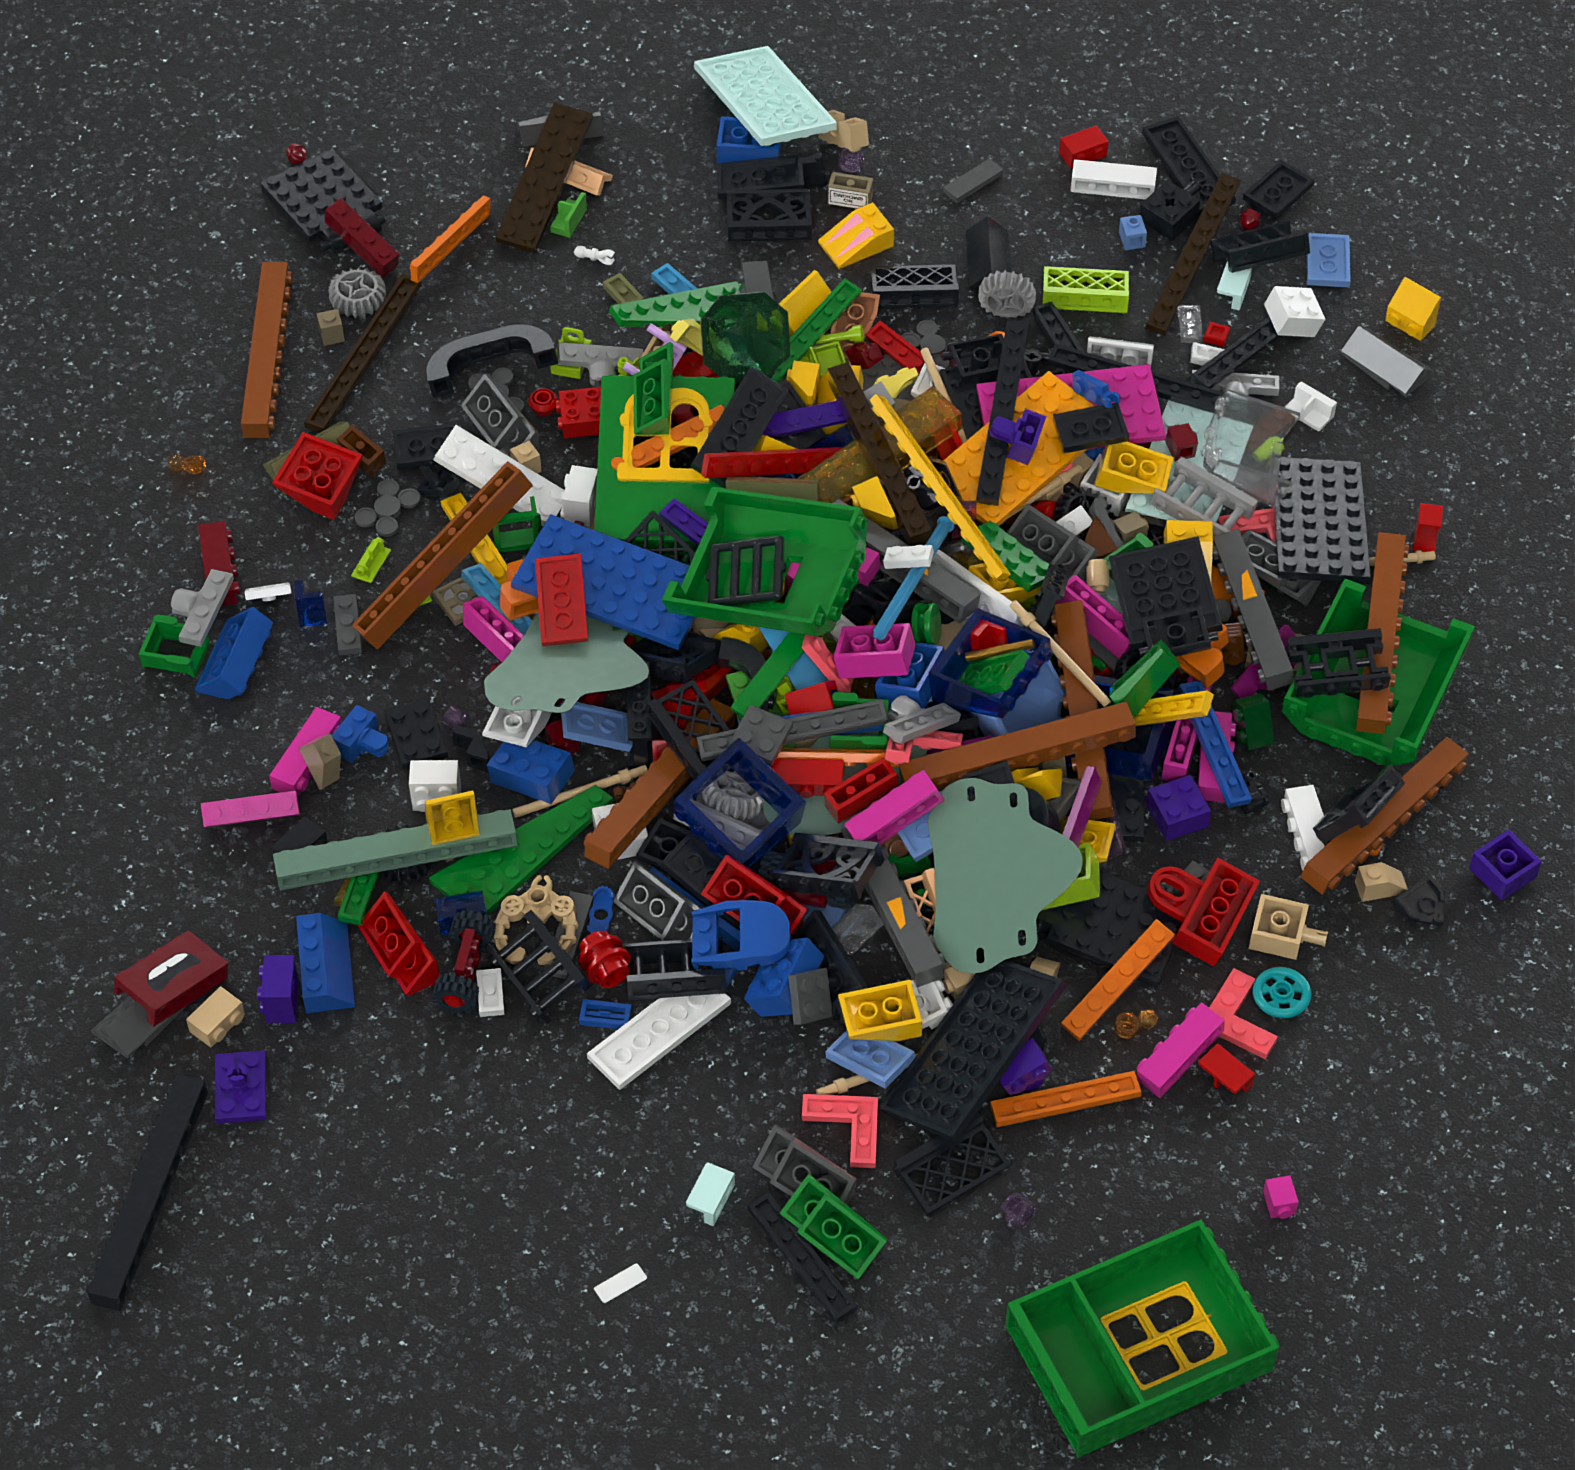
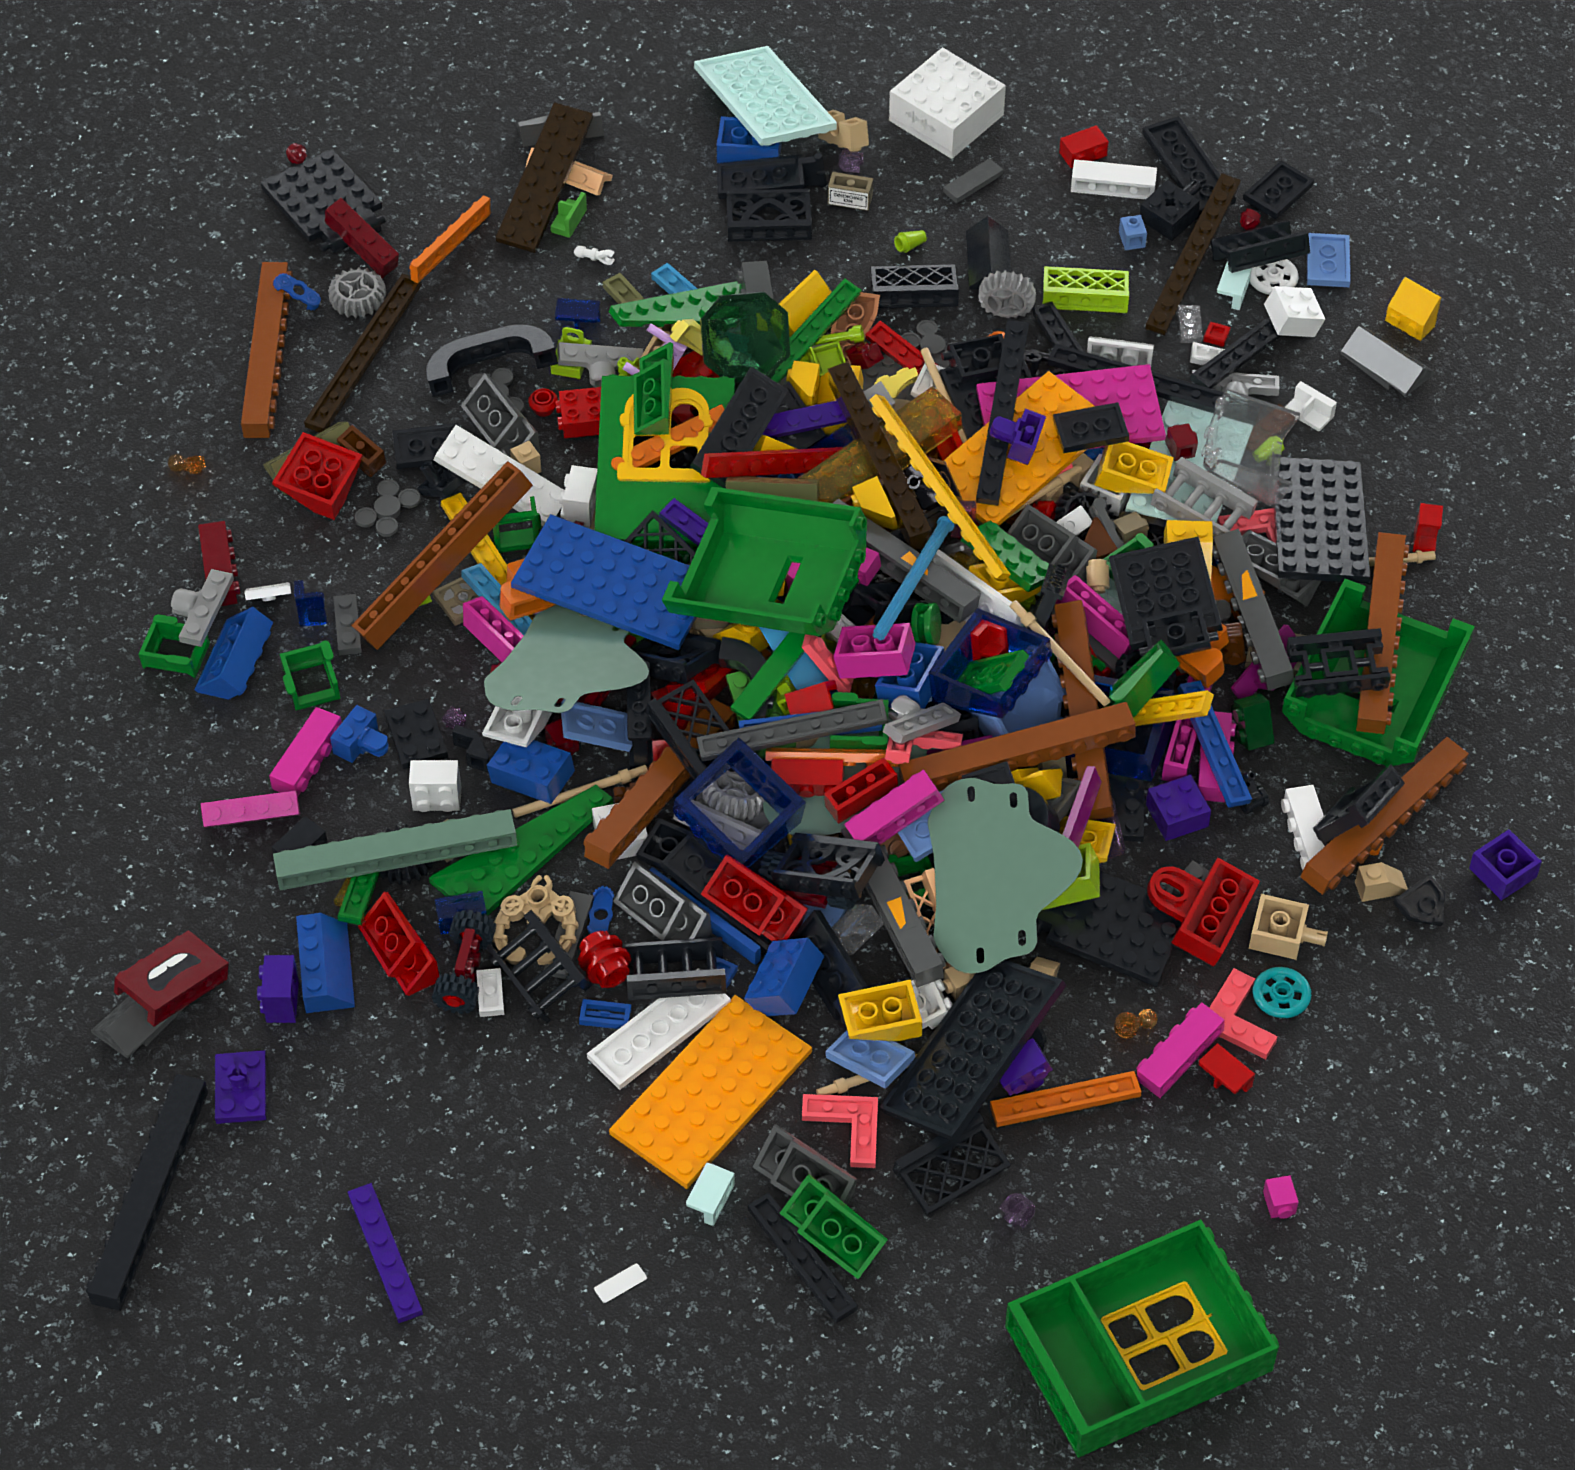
tan brick [186,986,245,1048] -> none
dark tan slope [299,733,341,790] -> none
dark tan brick [316,309,345,346] -> none
lime hinge [351,537,391,583] -> none
yellow slope [425,791,480,845] -> none
red plate [535,554,589,647] -> none
blue slope [691,900,790,971] -> none
black bar [706,535,787,606] -> none
dark grey plate [729,705,793,765] -> none
dark grey plate [788,968,832,1025] -> none
yellow slope [818,203,894,269] -> none
white plate [883,545,934,569] -> none
pearl gold bar [965,639,1035,662] -> none
orange plate [1061,919,1175,1041] -> none
blue plate [1072,370,1120,408] -> none
none -> blue piece [273,273,321,311]
none -> green piece [280,641,340,711]
none -> dark purple plate [347,1183,423,1323]
none -> clear blue panel [555,298,601,329]
none -> light orange plate [609,995,812,1189]
none -> white piece [889,47,1006,159]
none -> lime cone [894,230,927,253]
none -> white plate [1250,259,1299,295]

